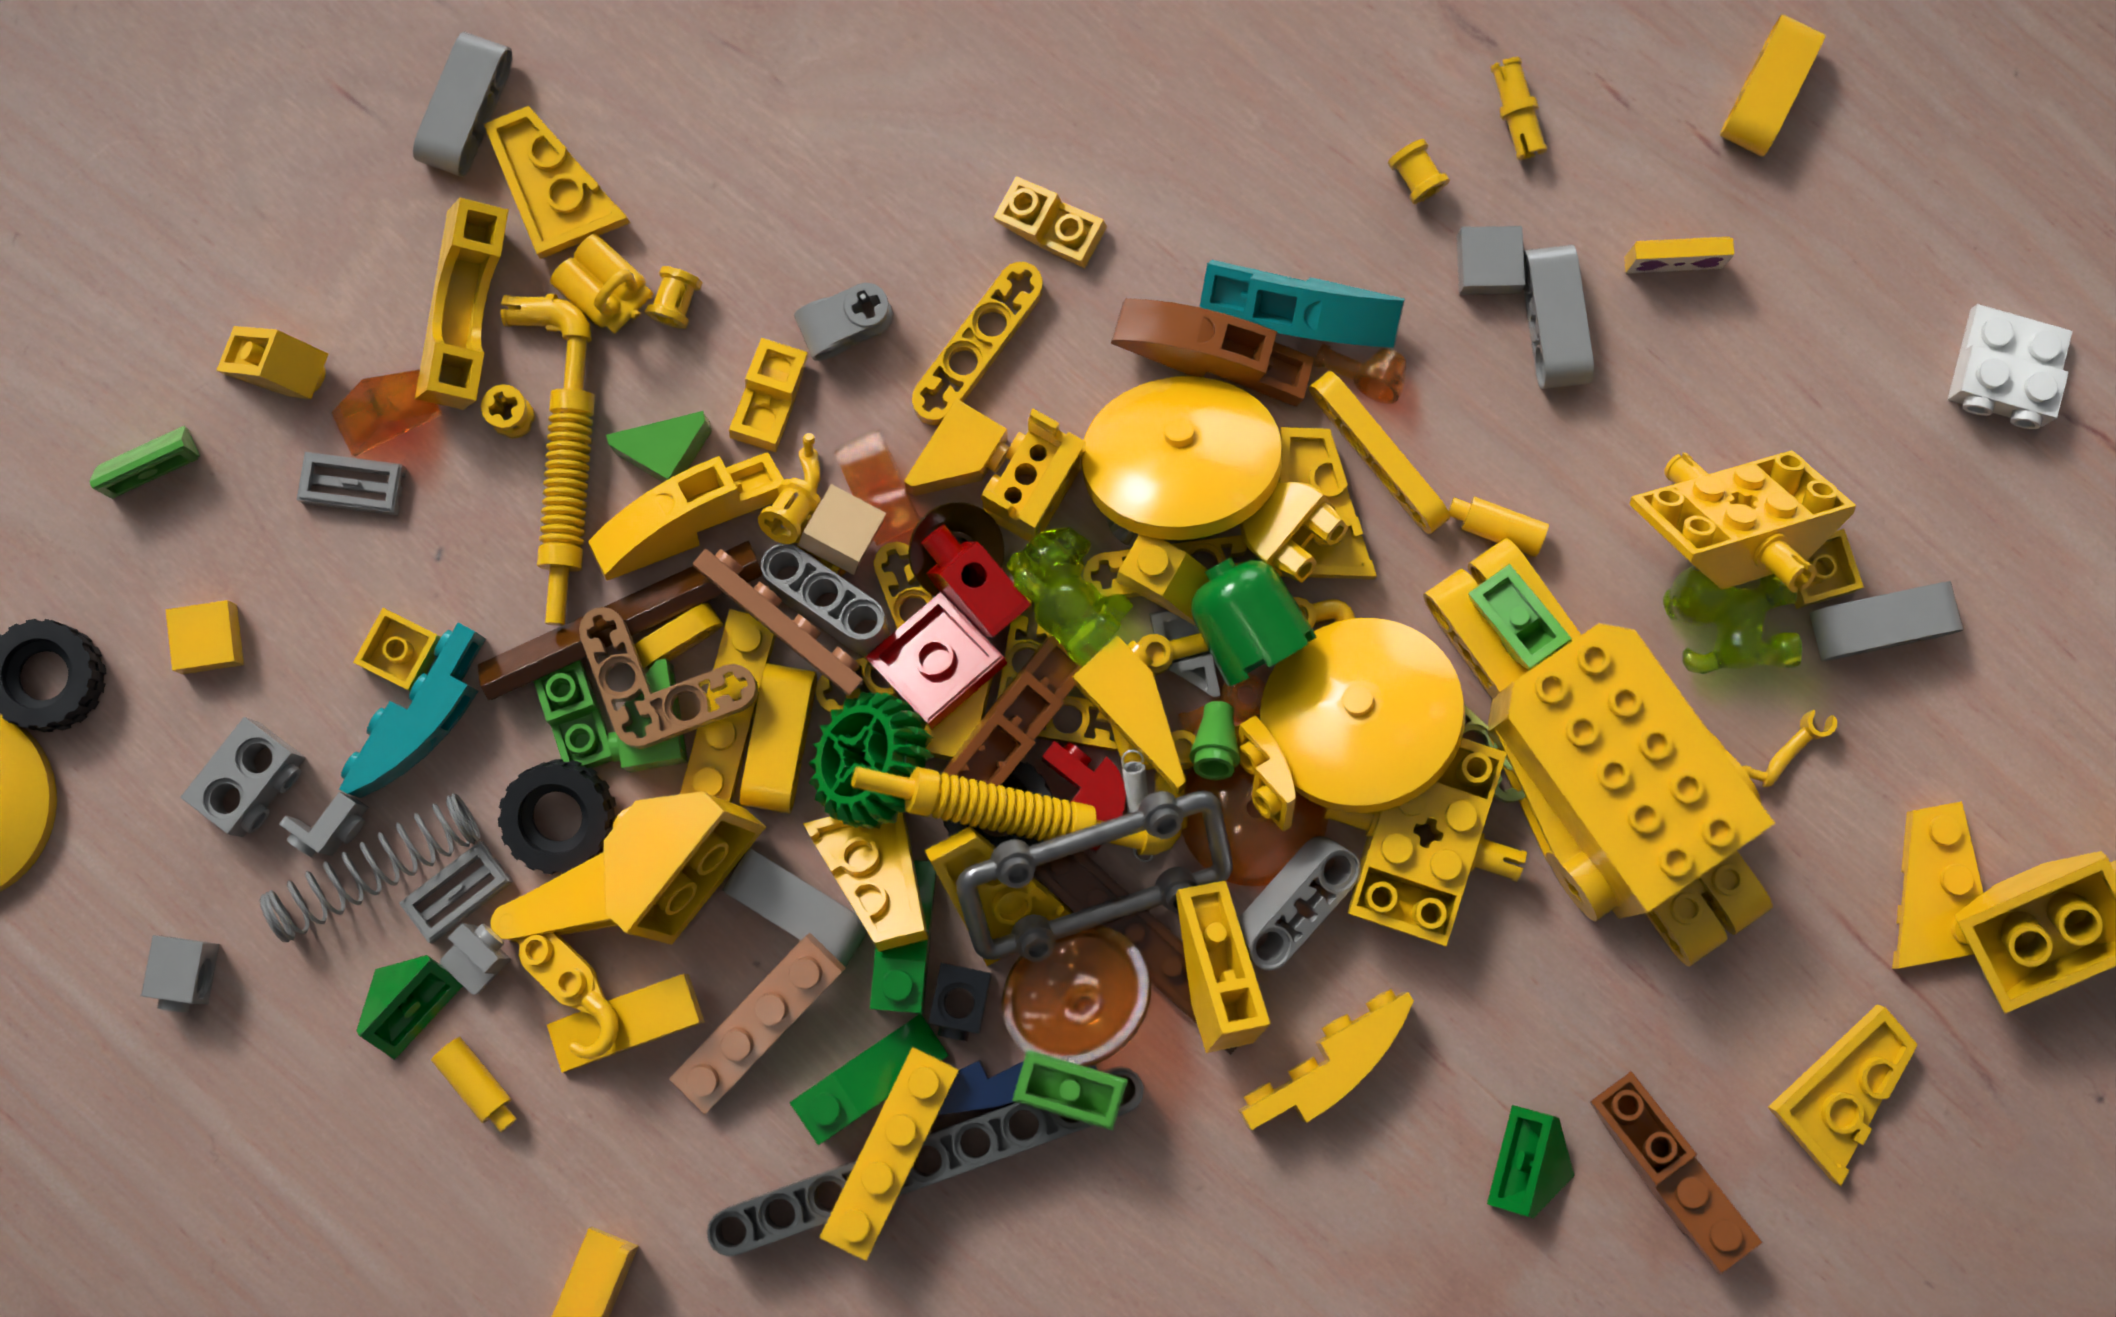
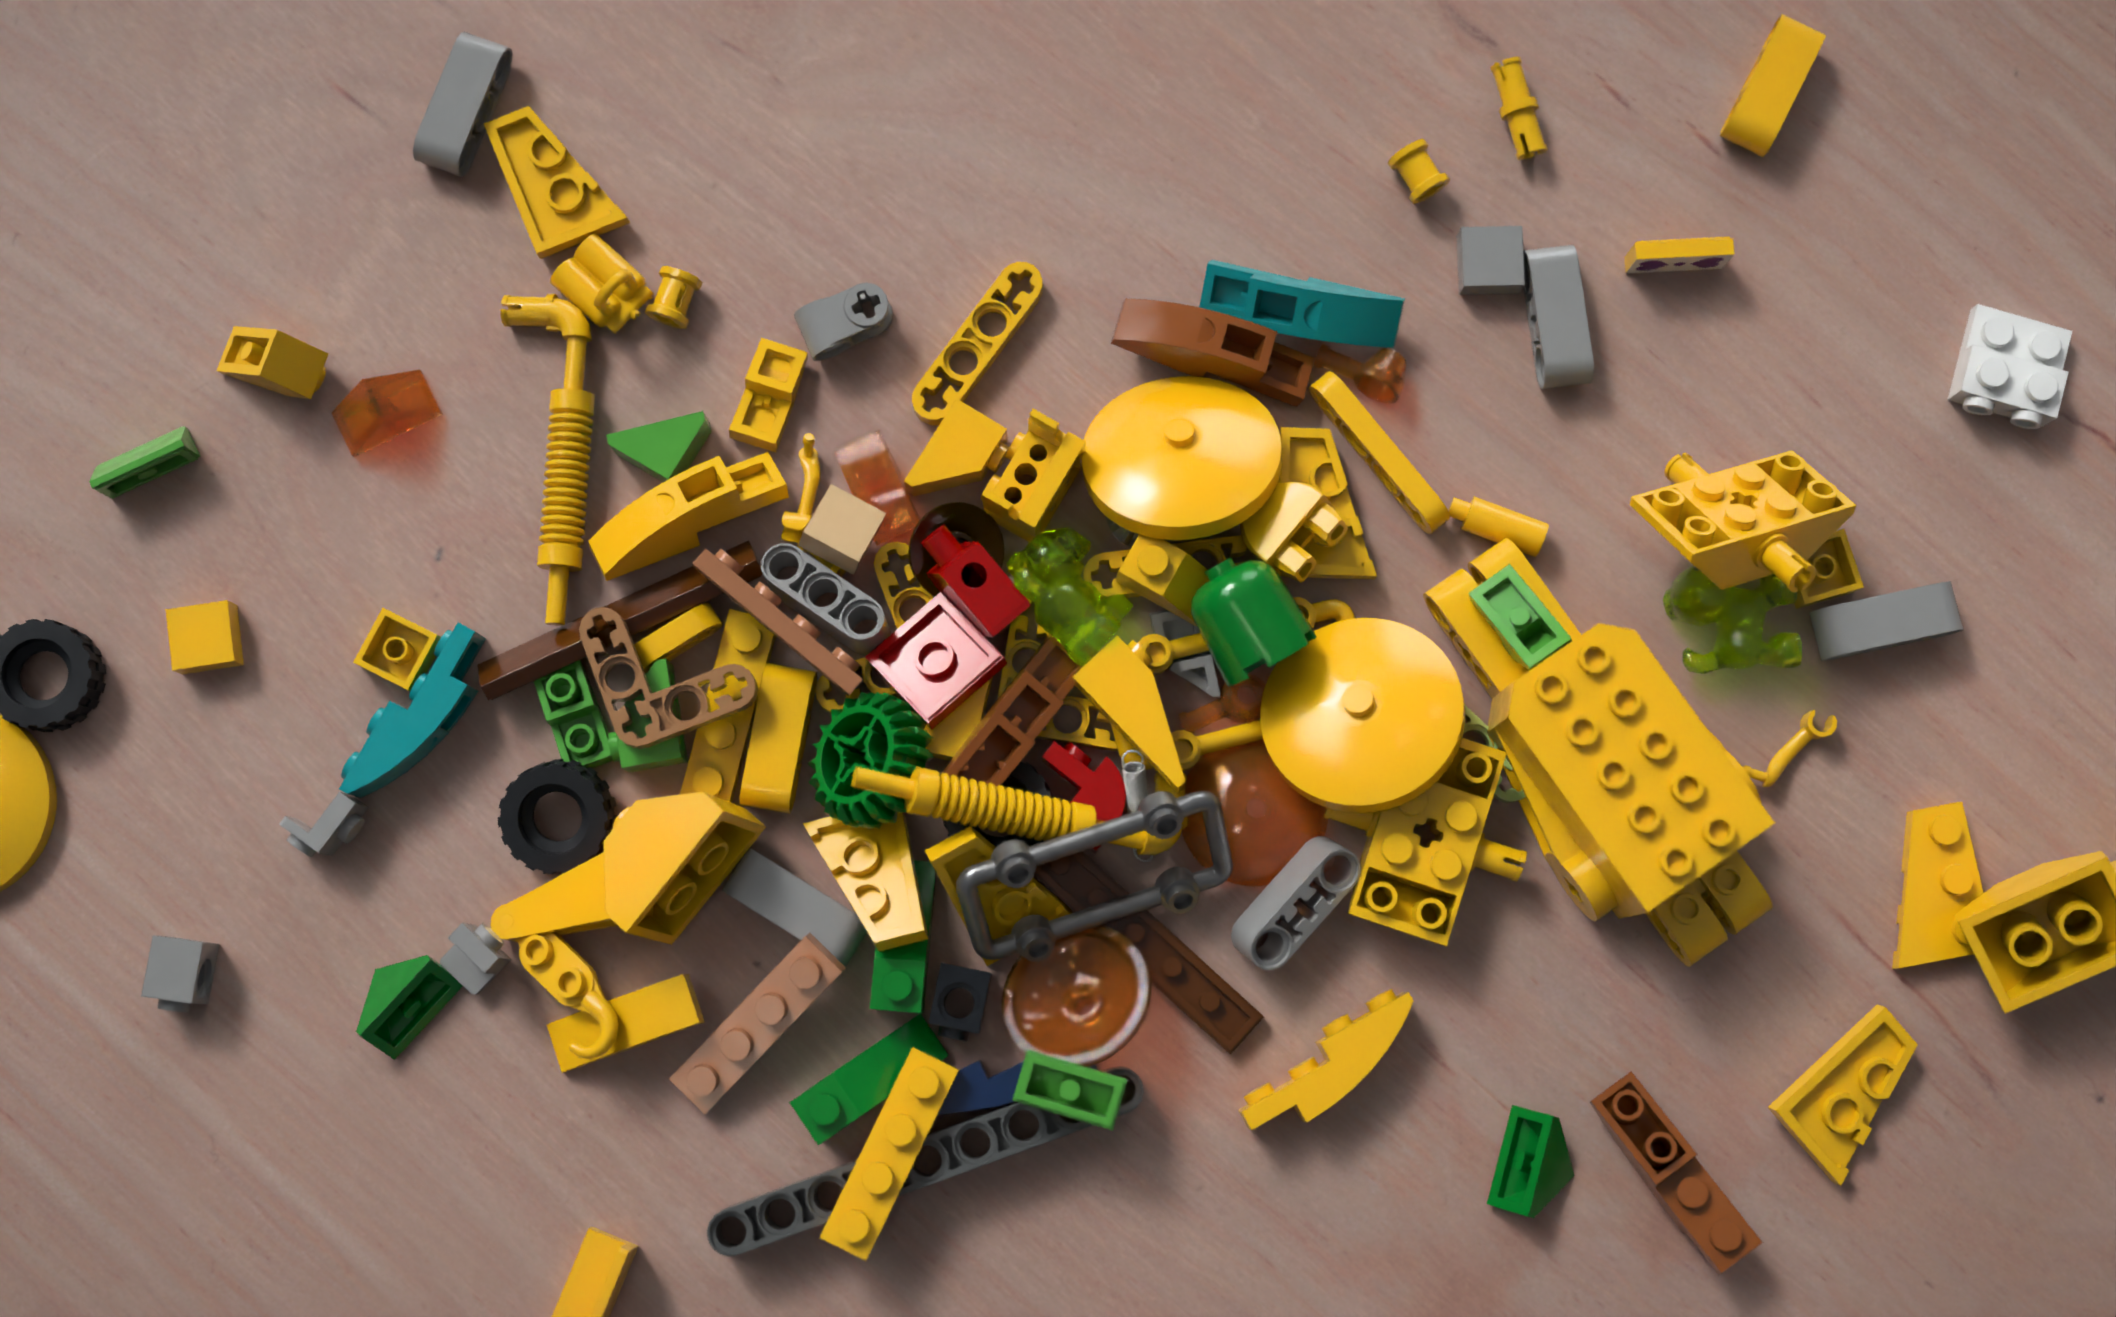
light grey brick [180,717,306,837] -> none
light grey piece [260,793,480,943] -> none
light grey tile [296,452,406,516] -> none
light grey tile [399,841,513,943] -> none
yellow arch [415,197,509,410] -> none
yellow cylinder [431,1036,517,1132] -> none
yellow bush [481,384,535,439] -> none
yellow bush [758,478,821,544] -> none
yellow slope [993,176,1107,268] -> none
yellow slope [1176,880,1270,1053] -> none
bright green cone [1189,701,1240,780] -> none
yellow slope [1238,715,1296,832] -> none

